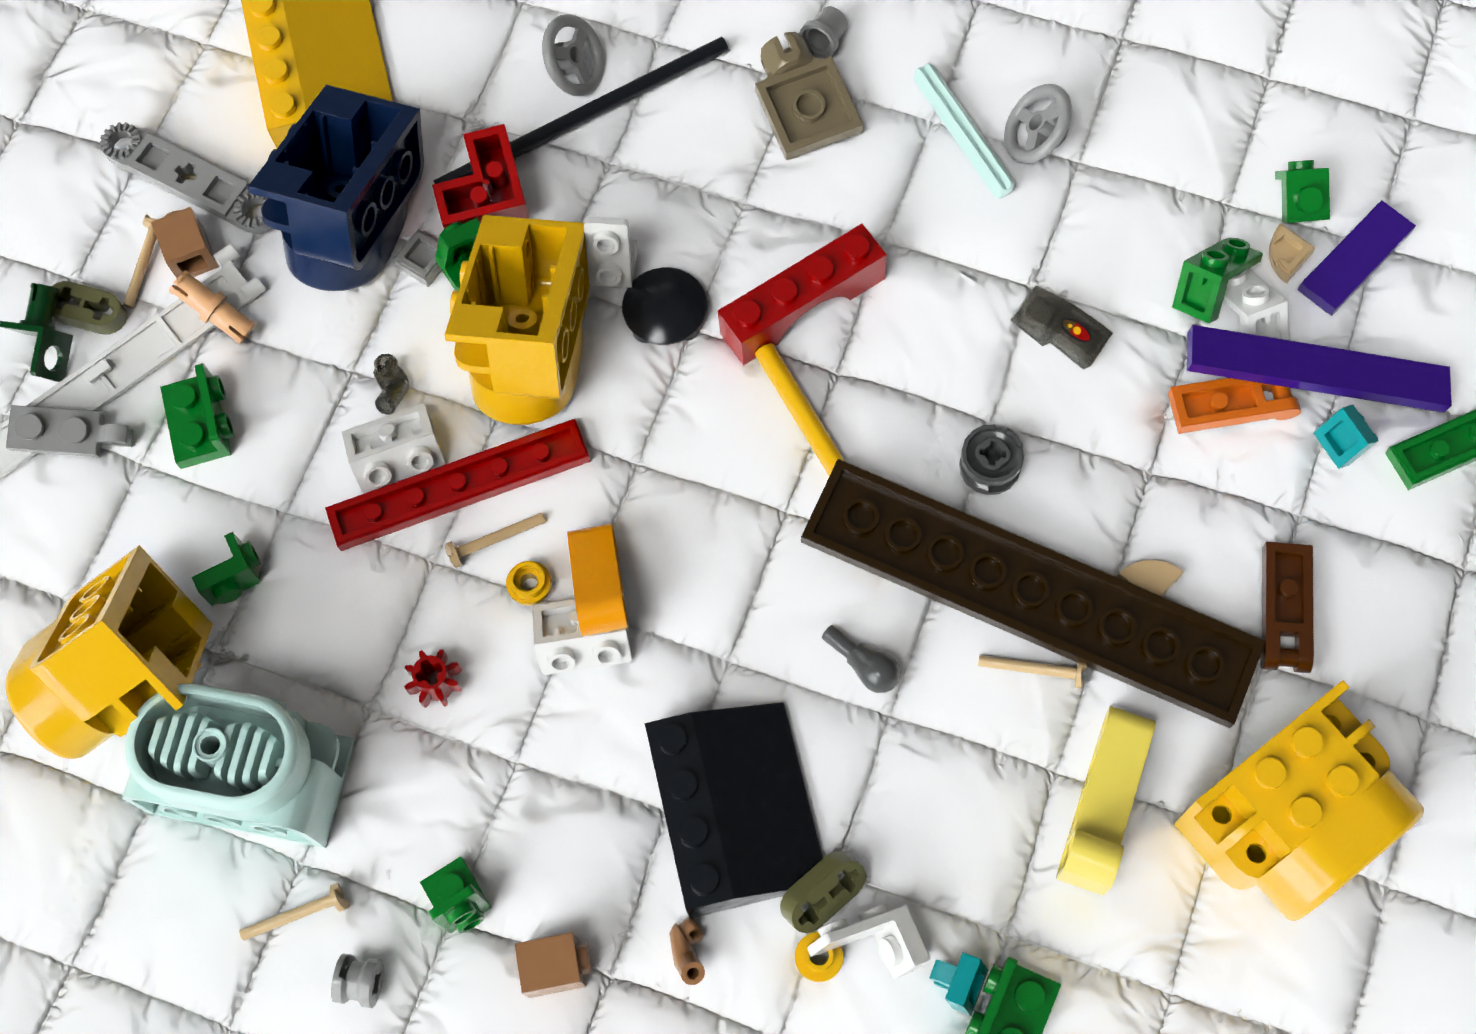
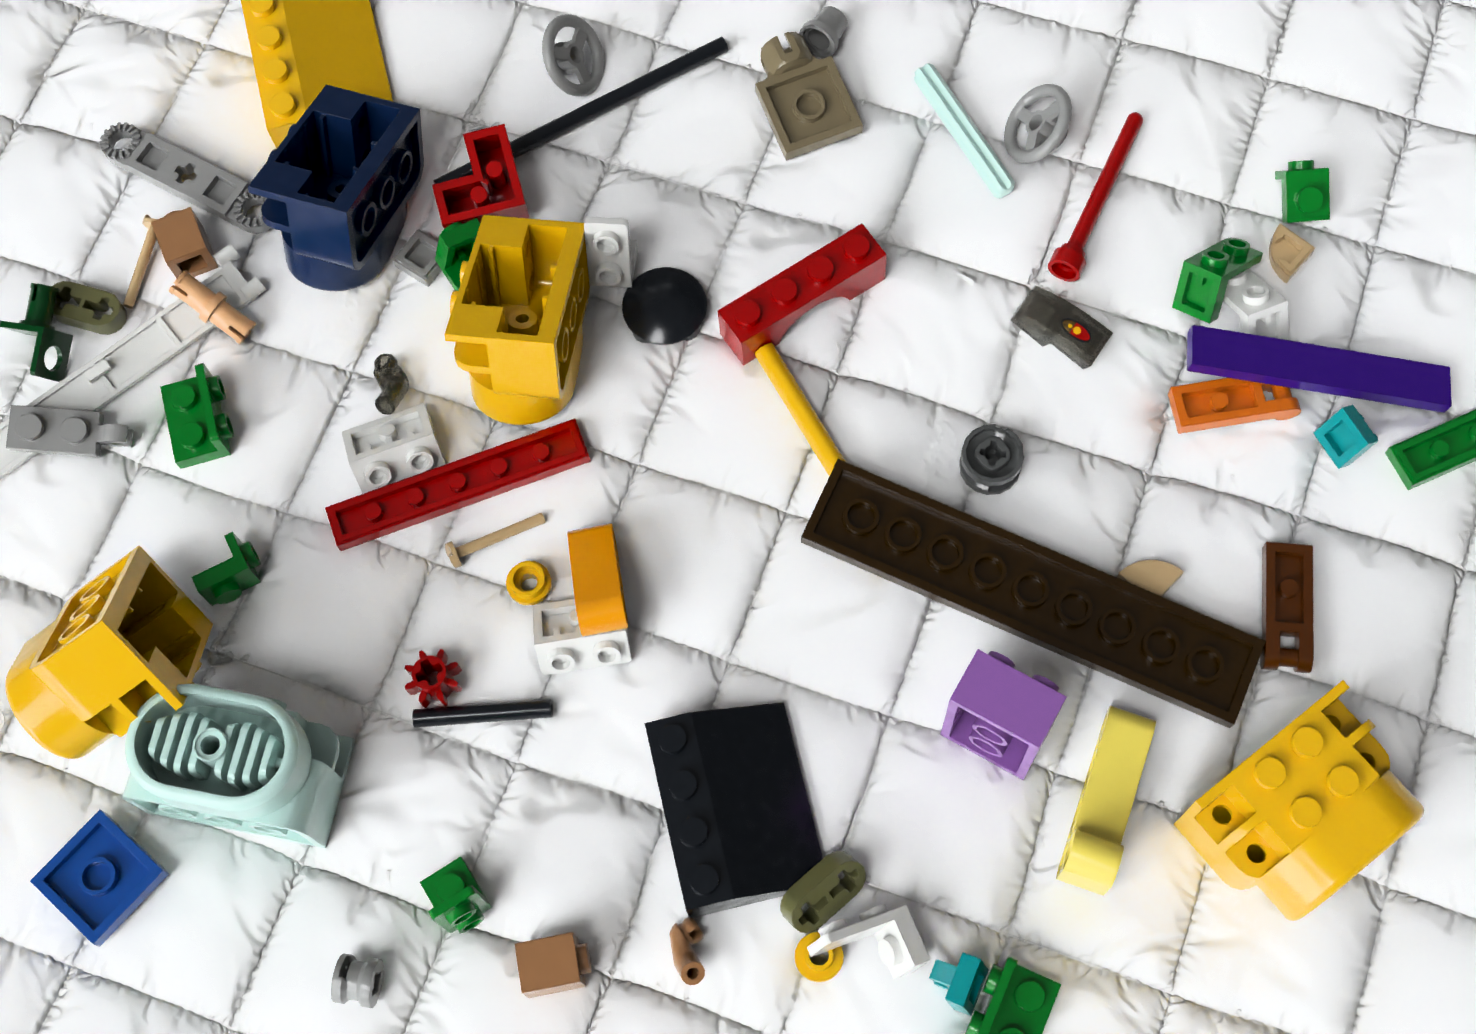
tan piece [239,882,350,941] -> none
dark grey piece [821,625,901,693] -> none
tan piece [978,655,1087,689] -> none
dark purple tile [1298,200,1416,316] -> none
none -> blue plate [30,809,169,947]
none -> black piece [412,699,553,728]
none -> medium lavender brick [940,649,1067,780]
none -> red piece [1048,112,1143,282]

